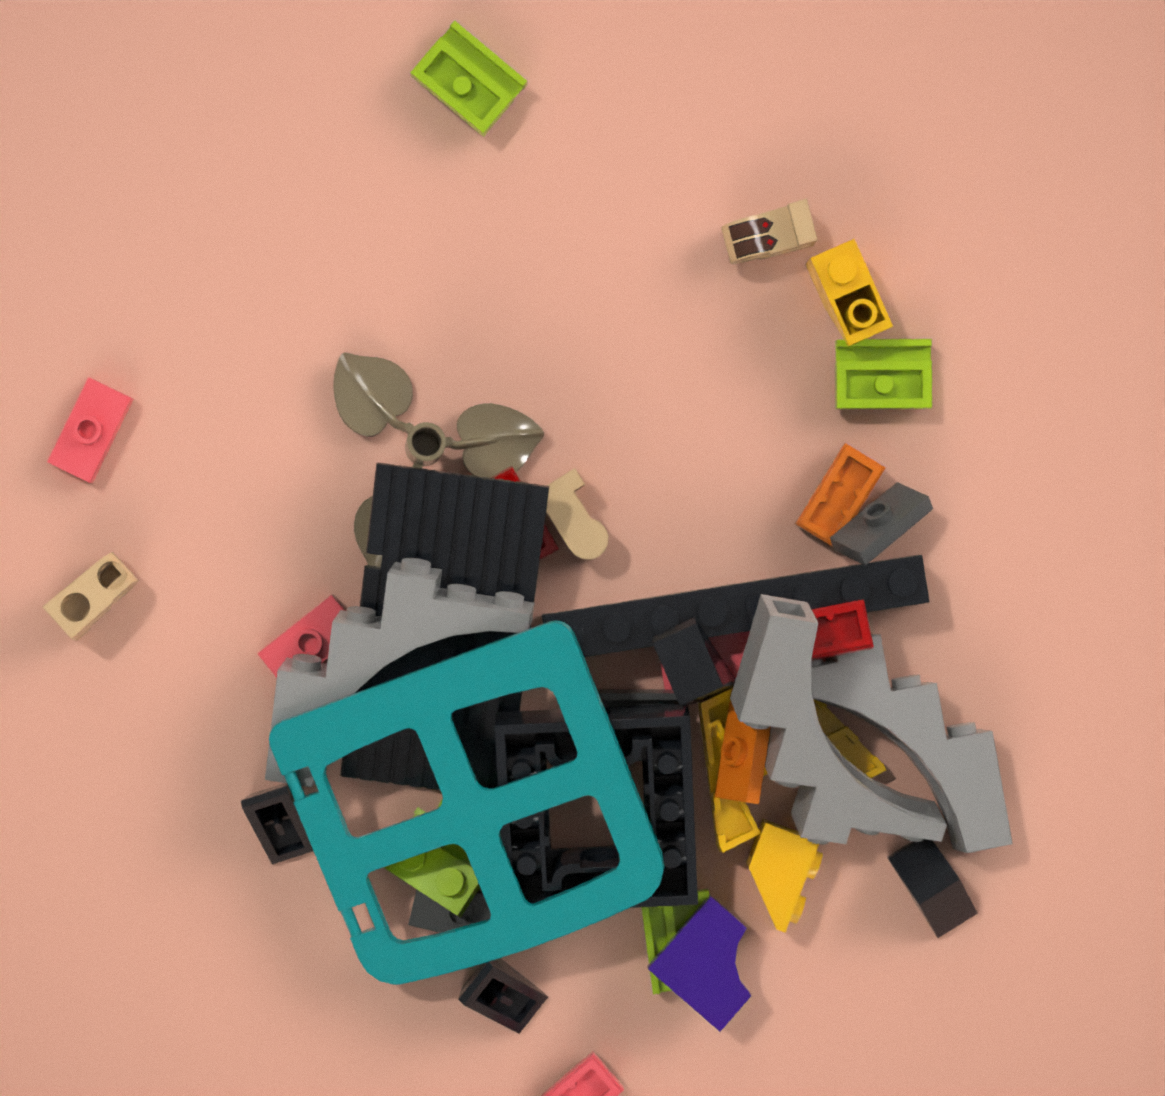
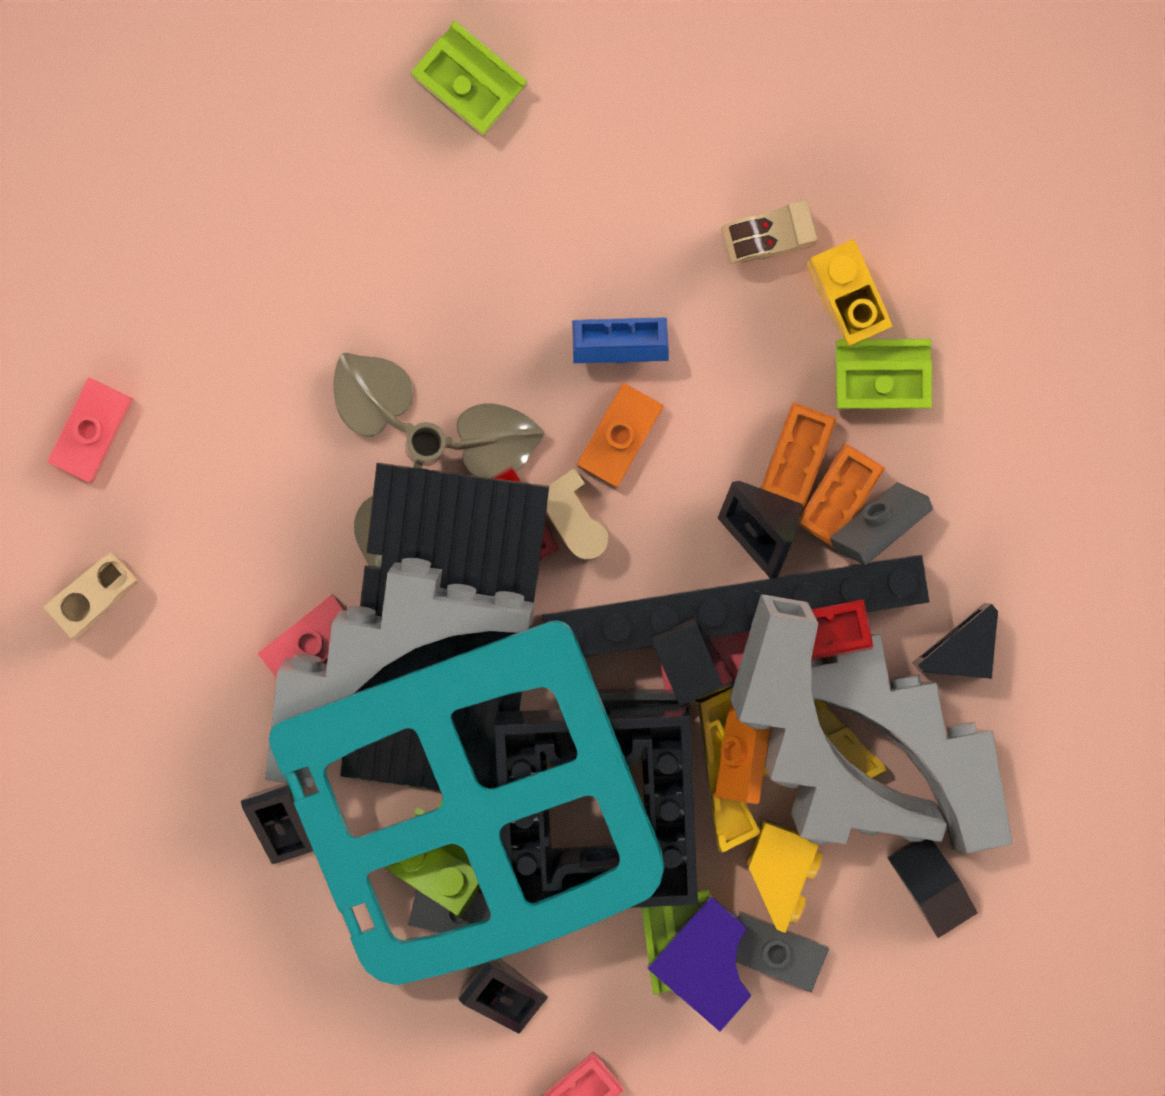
none -> blue plate [572,317,669,364]
none -> orange plate [576,382,664,488]
none -> black slope [718,481,802,579]
none -> dark grey plate [735,911,829,993]
none -> orange plate [760,402,838,508]
none -> black slope [912,603,998,679]

